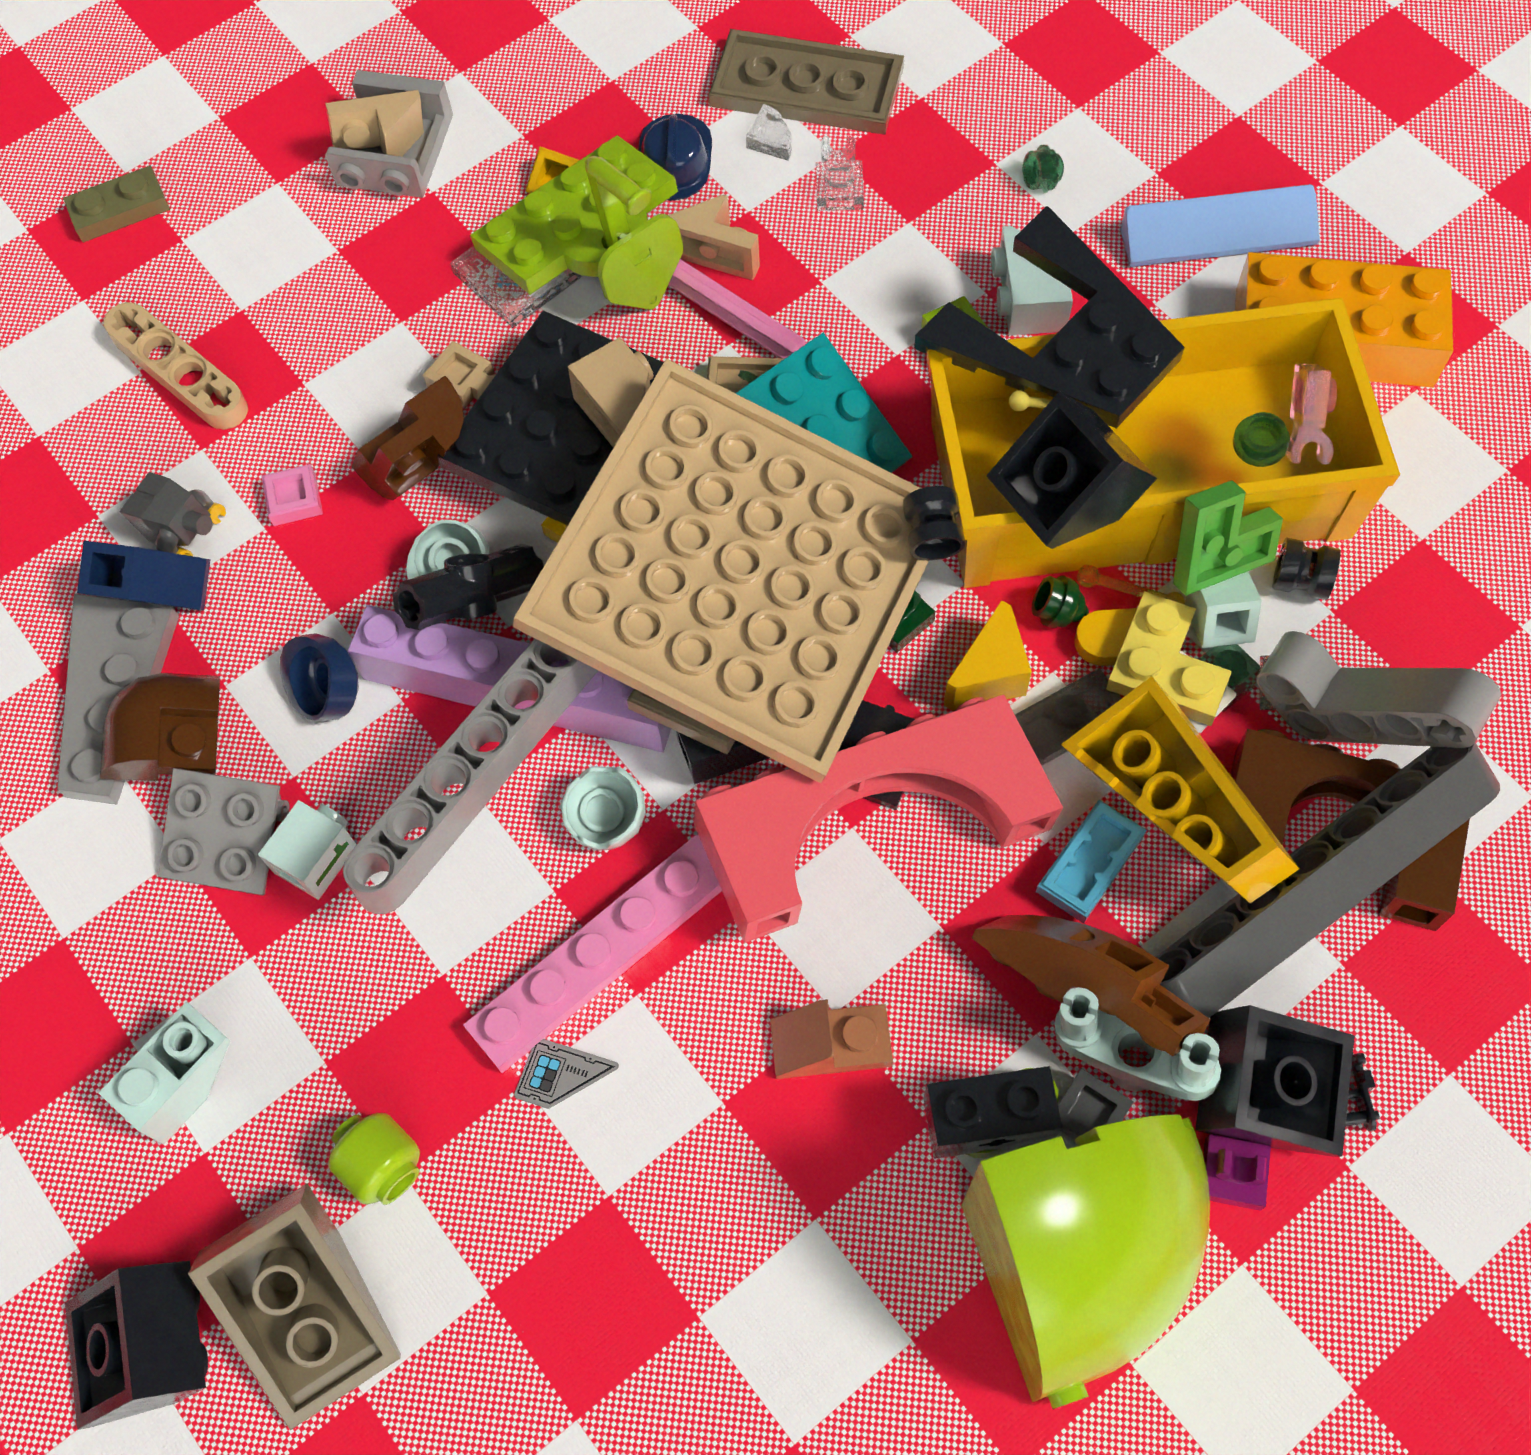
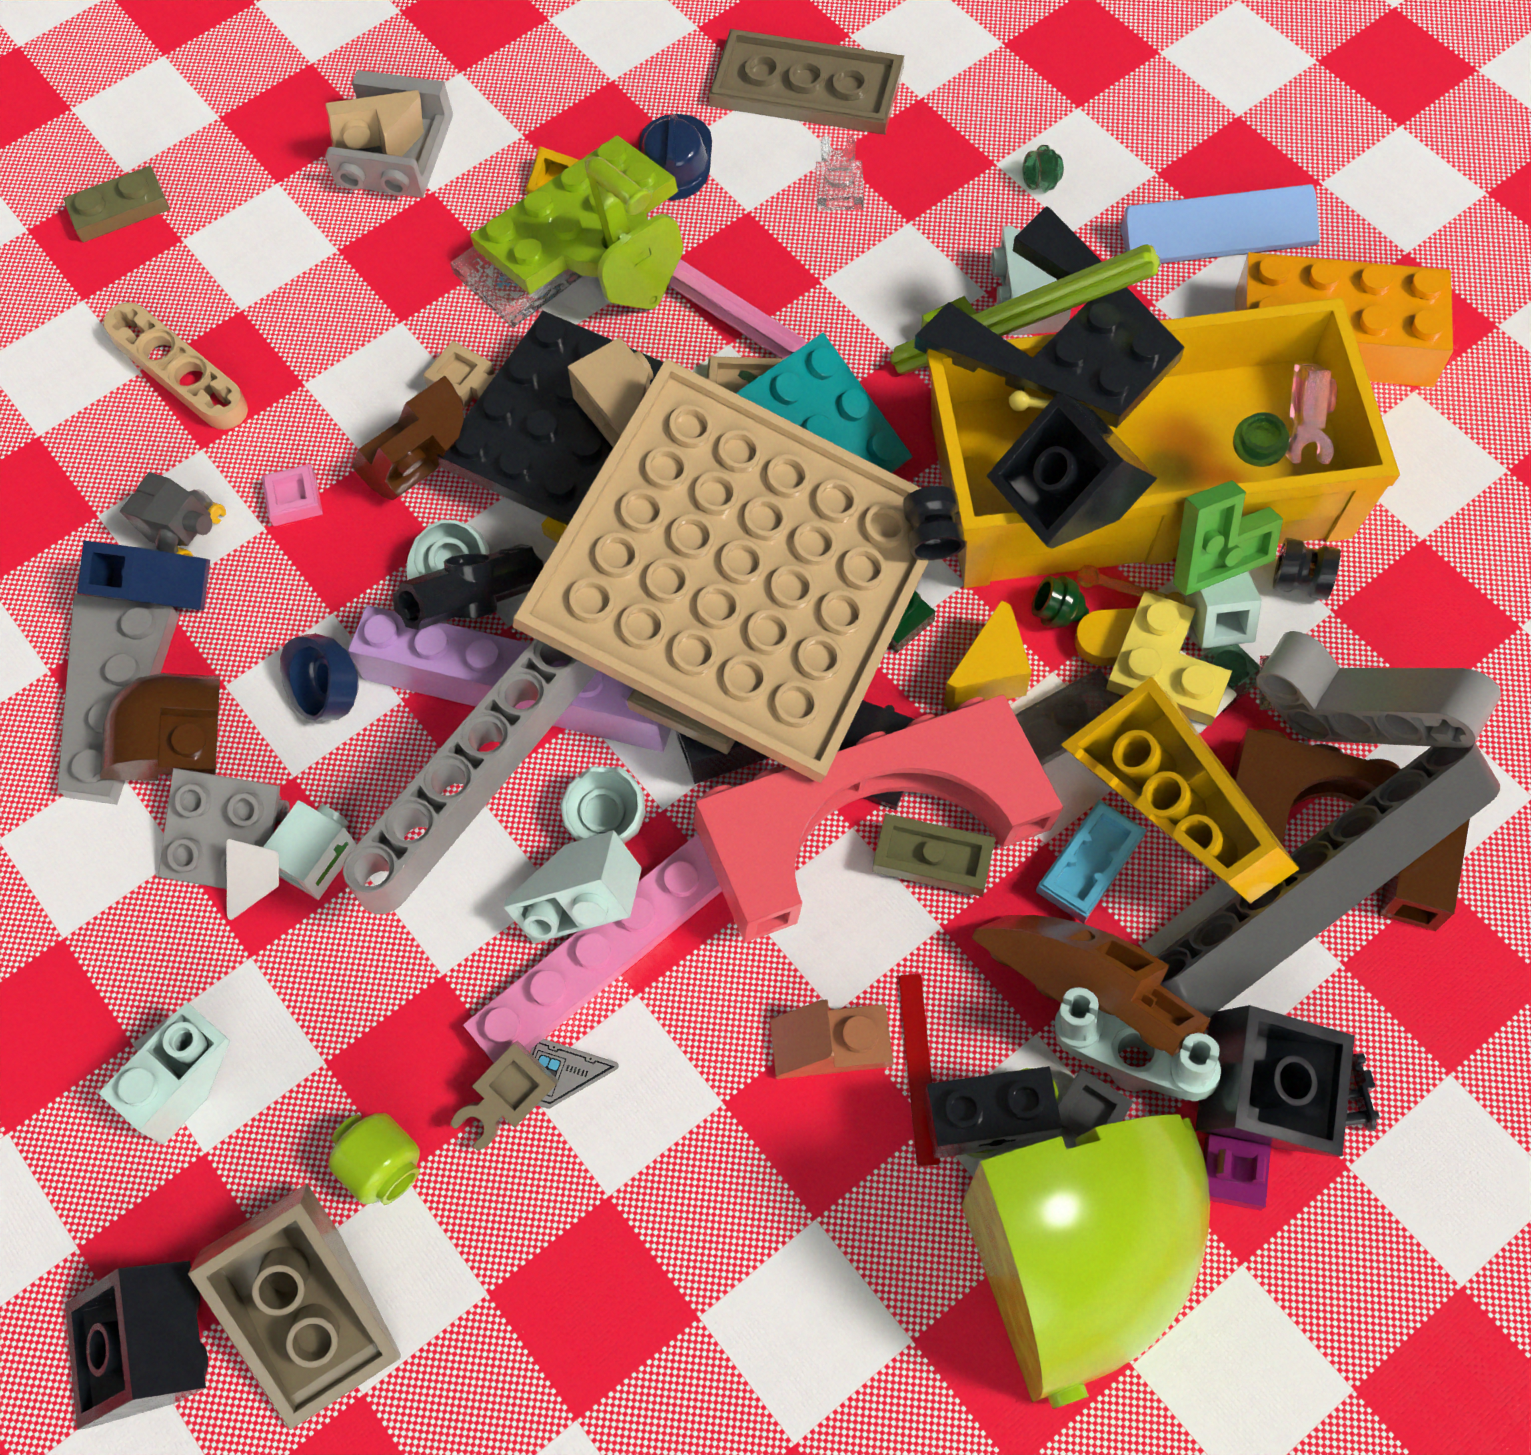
tan slope [669,195,760,280] -> none
clear tile [746,104,792,161] -> none
none -> white sticker [226,839,279,920]
none -> dark tan plate [450,1040,559,1151]
none -> light aqua slope [504,830,642,944]
none -> olive plate [872,813,995,897]
none -> lime axle [890,244,1161,375]
none -> red sticker [899,974,940,1166]

